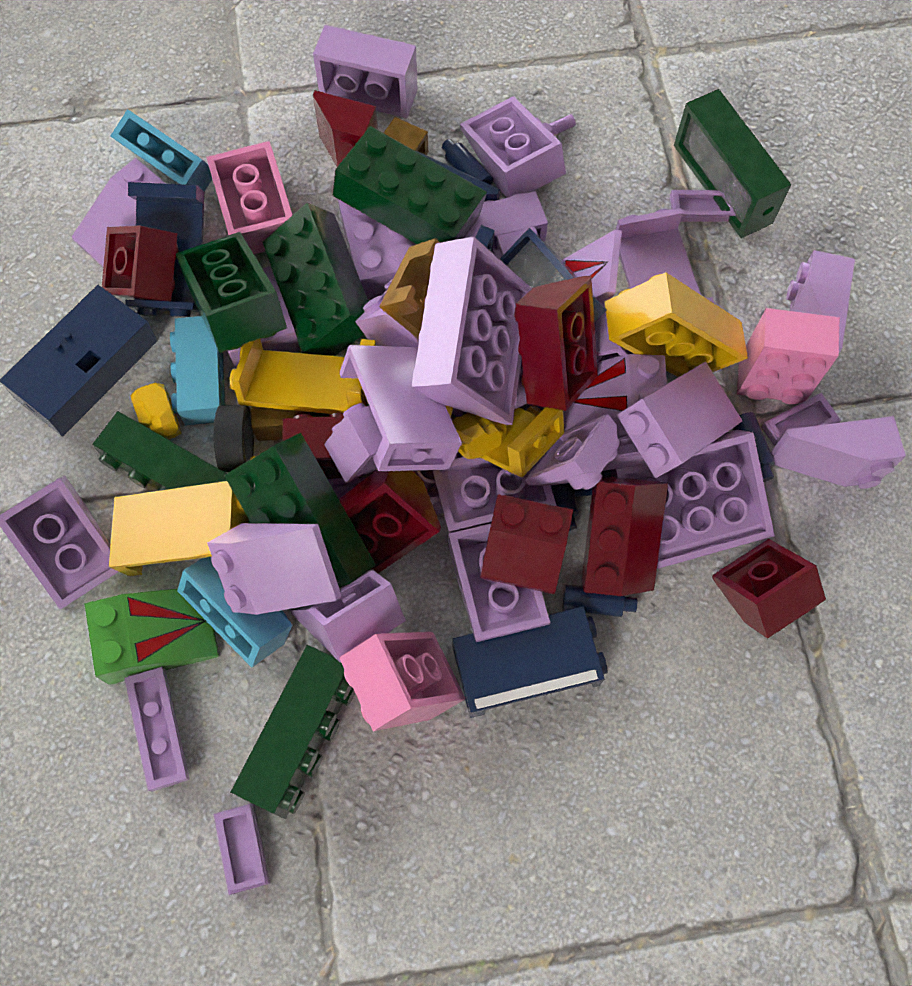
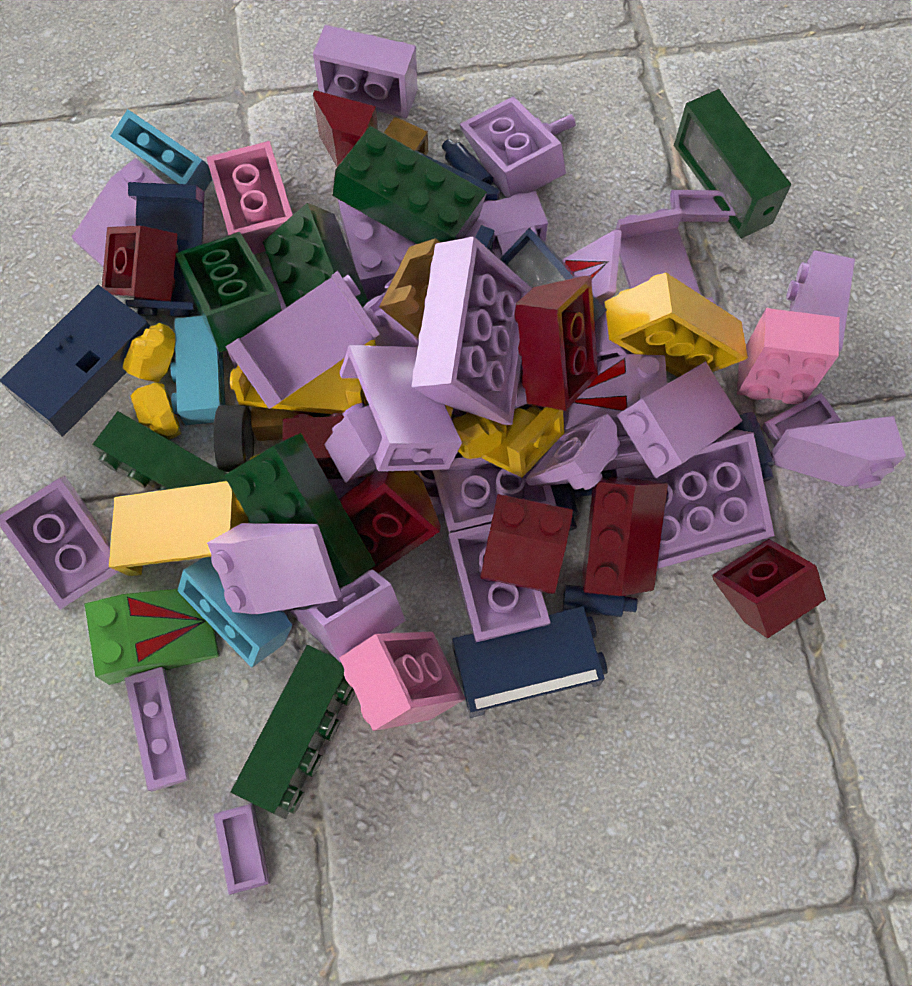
none -> yellow rock [123,323,176,383]
none -> lavender panel [226,271,381,409]

